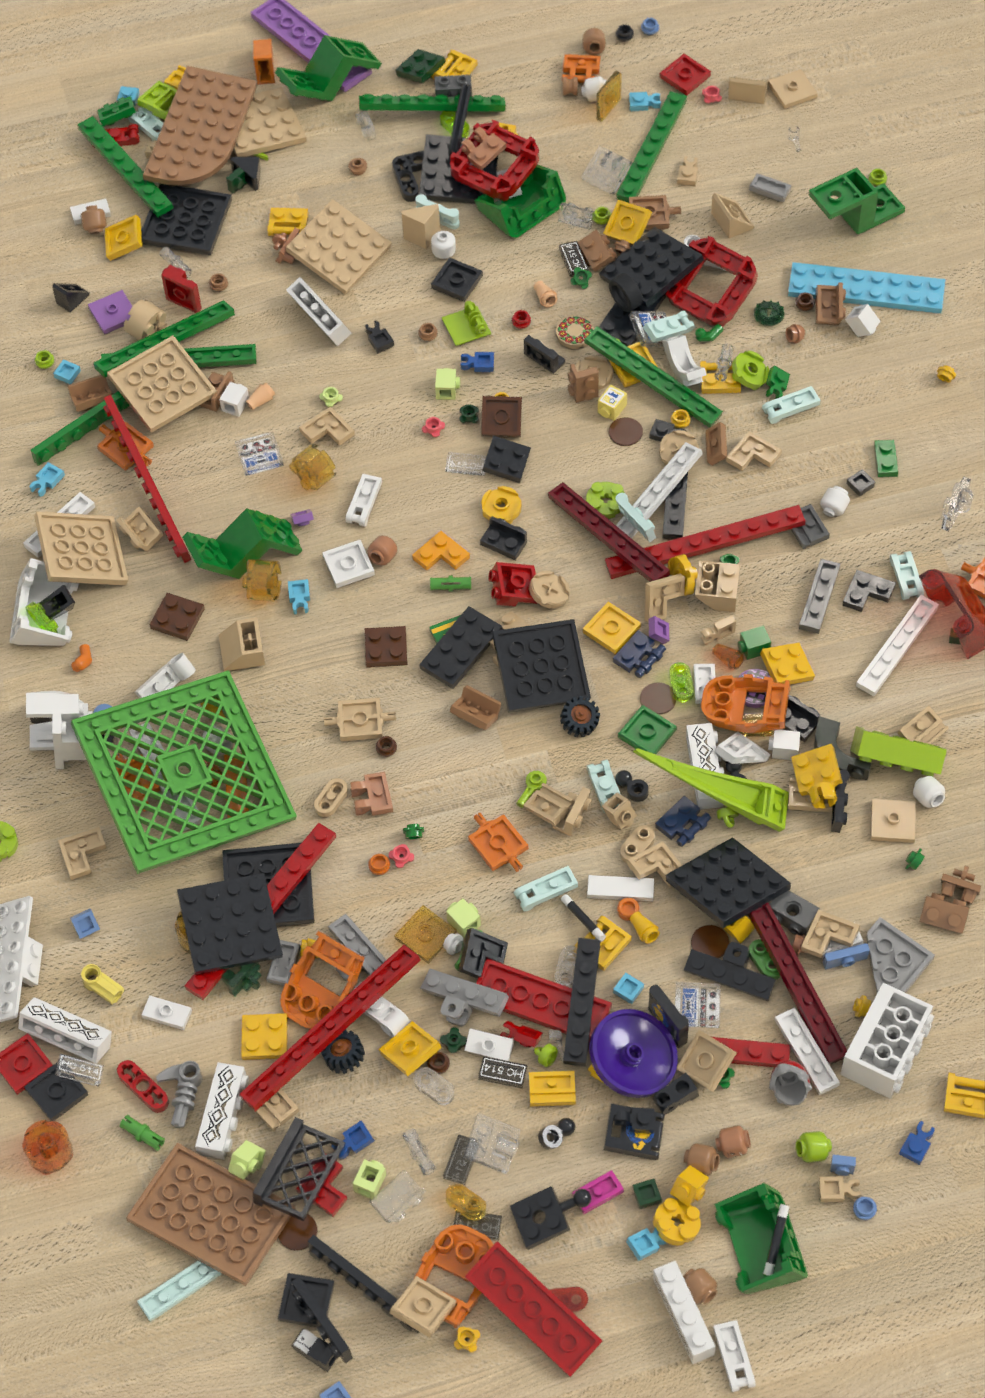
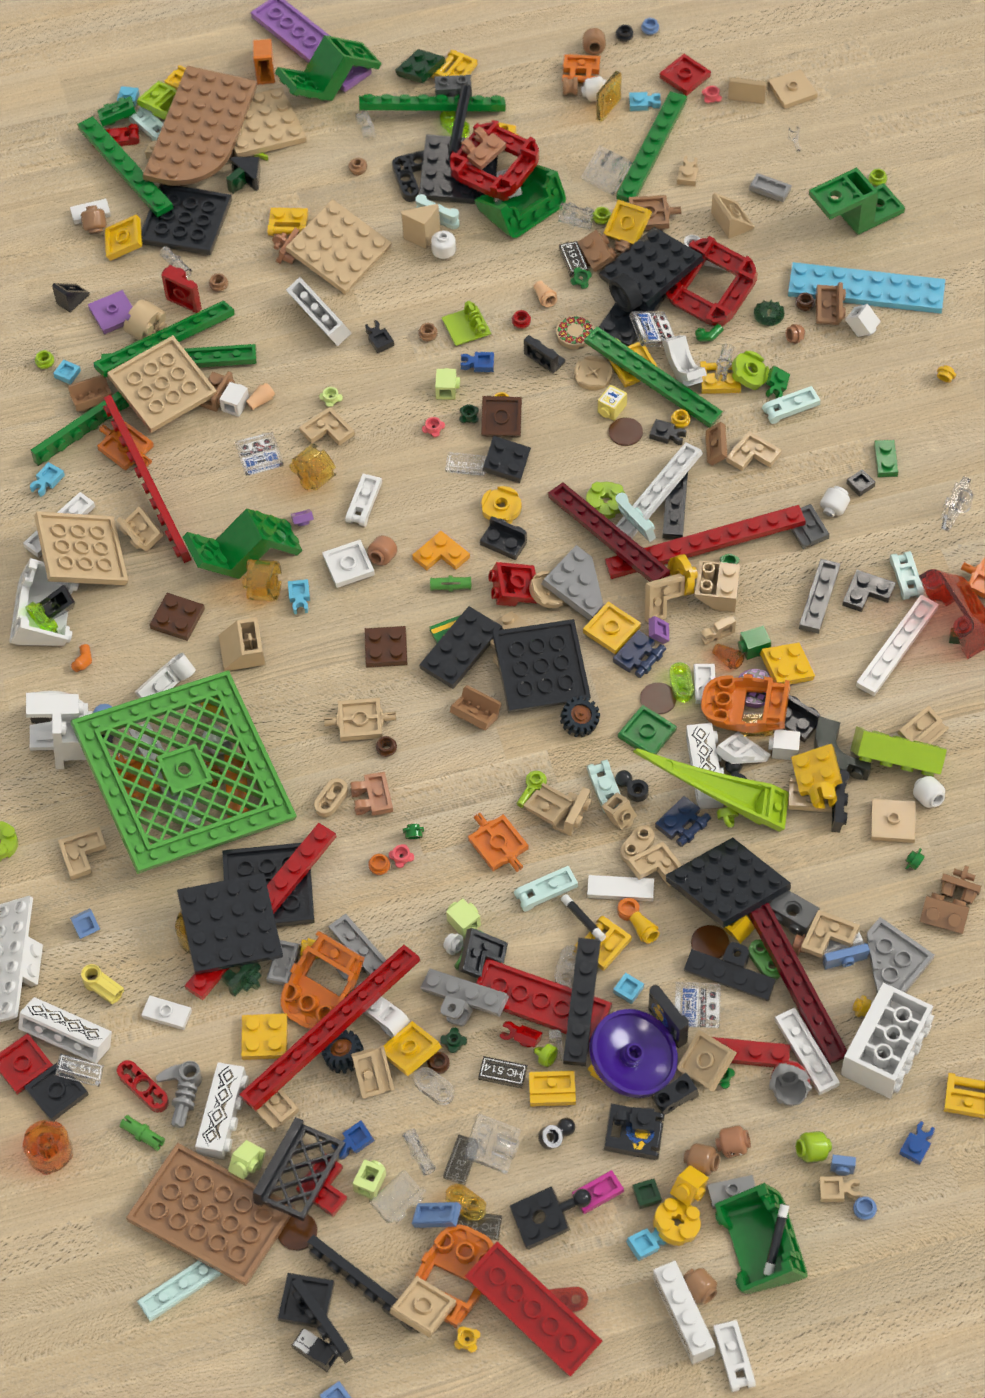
clear yellow plate [394,905,457,964] -> none
black plate [431,257,483,302] -> none
white plate [464,1028,514,1061] -> none
medium nougat bracket [568,364,599,403] -> none
light aqua plate [643,311,695,343] -> none
tan tile [659,430,699,465] -> none
none -> tan plate [351,1045,394,1099]
none -> medium blue plate [412,1202,461,1228]
none -> light grey plate [541,545,603,621]
none -> light grey plate [707,1175,755,1209]

